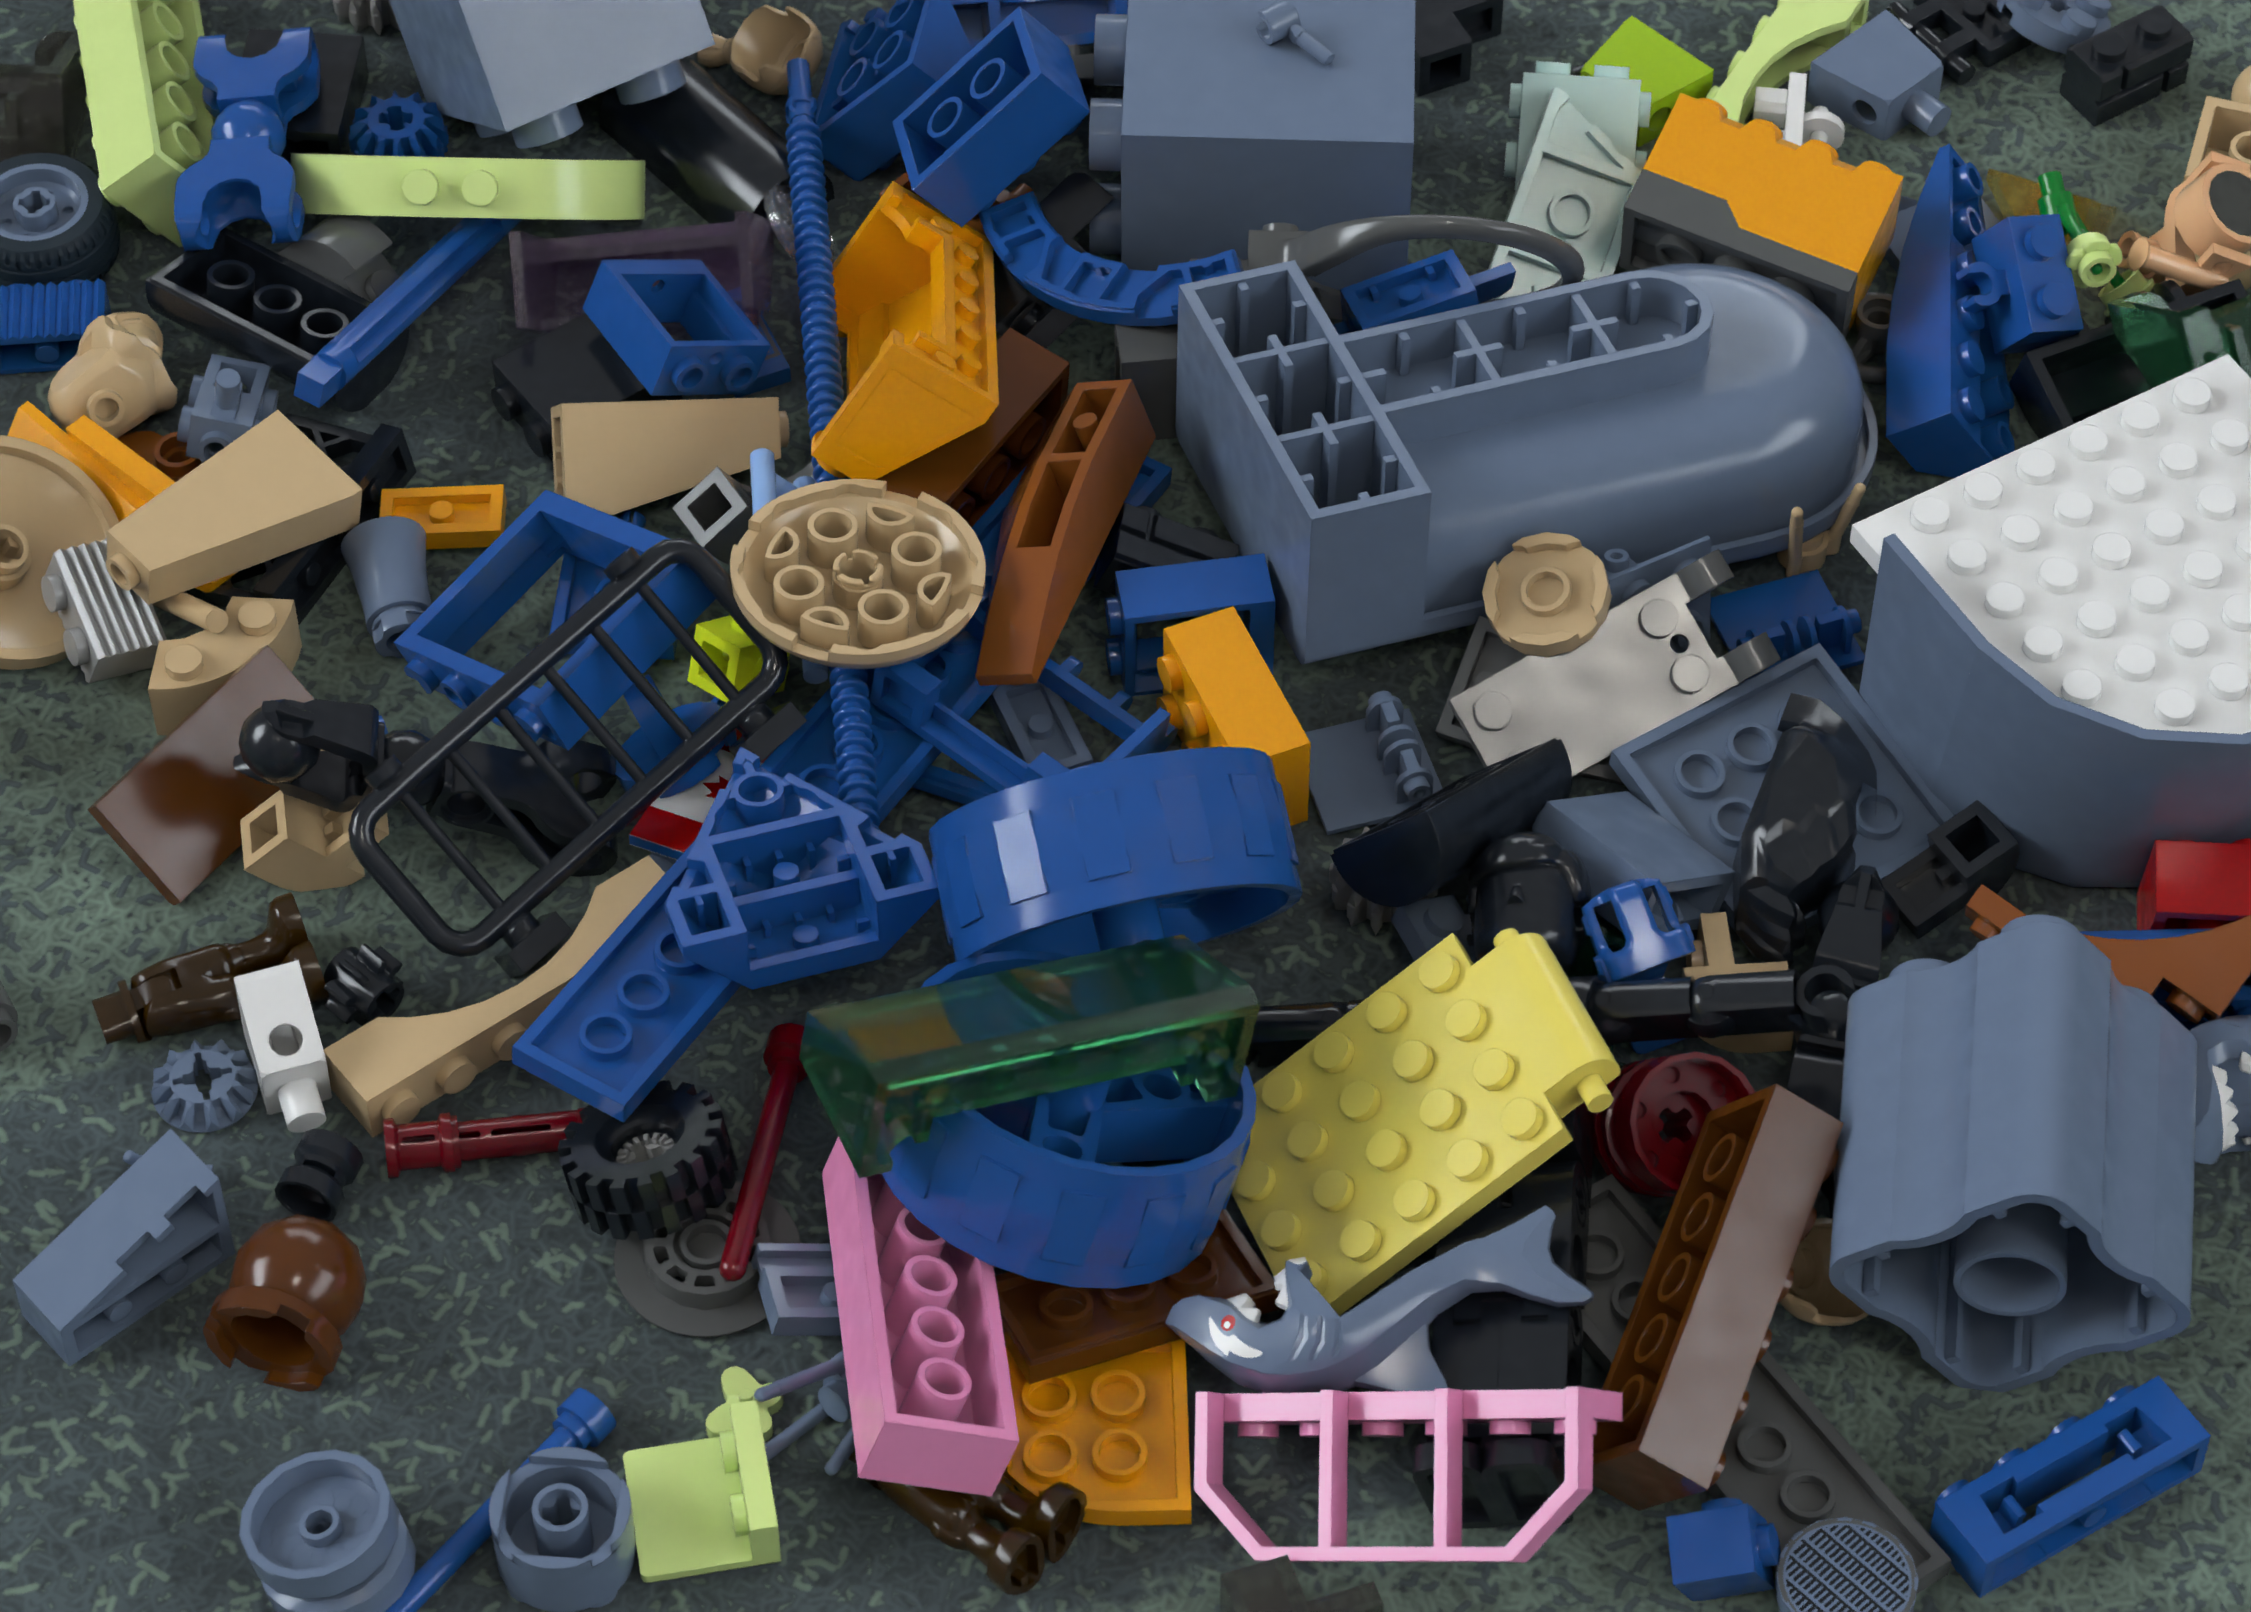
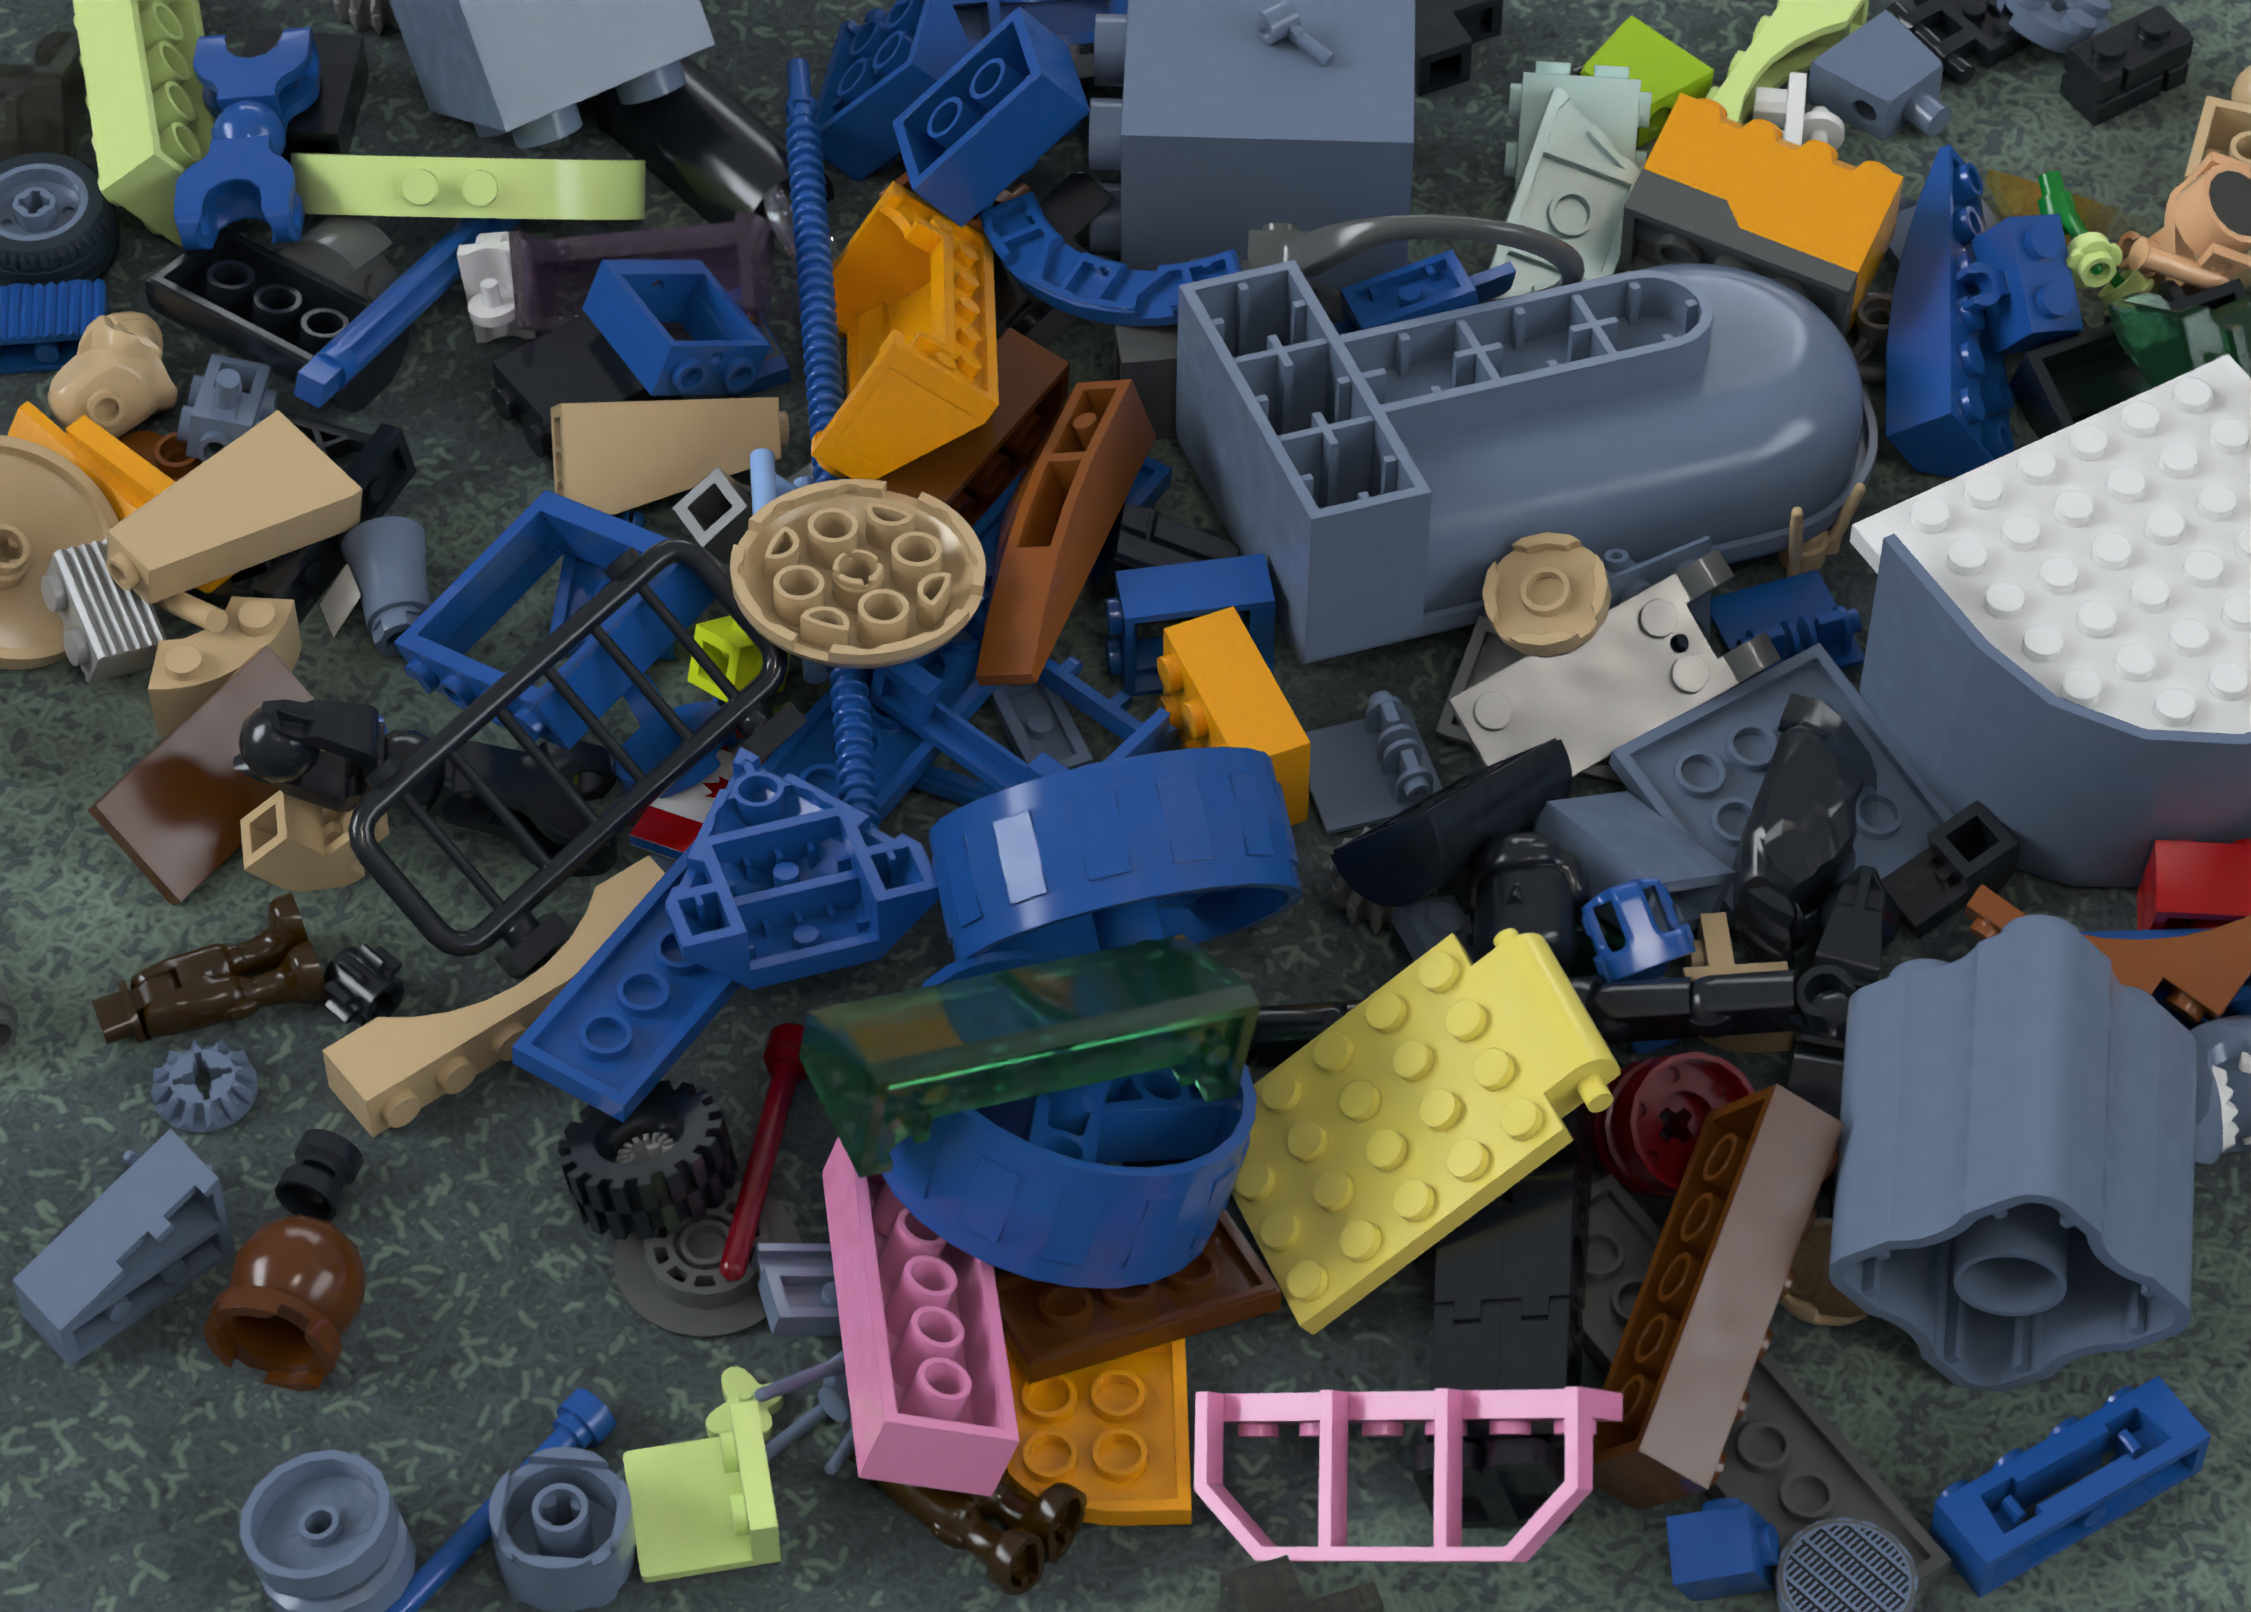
white torso [233,960,332,1133] -> none
blue gear [348,90,449,157] -> none
light orange plate [379,484,507,550] -> none
dark red pin [383,1108,584,1179] -> none
tan hair [697,5,823,95] -> none
sand blue piece [1166,1205,1594,1393] -> none
none -> white sticker [320,564,361,637]
none -> white hips [457,231,537,343]

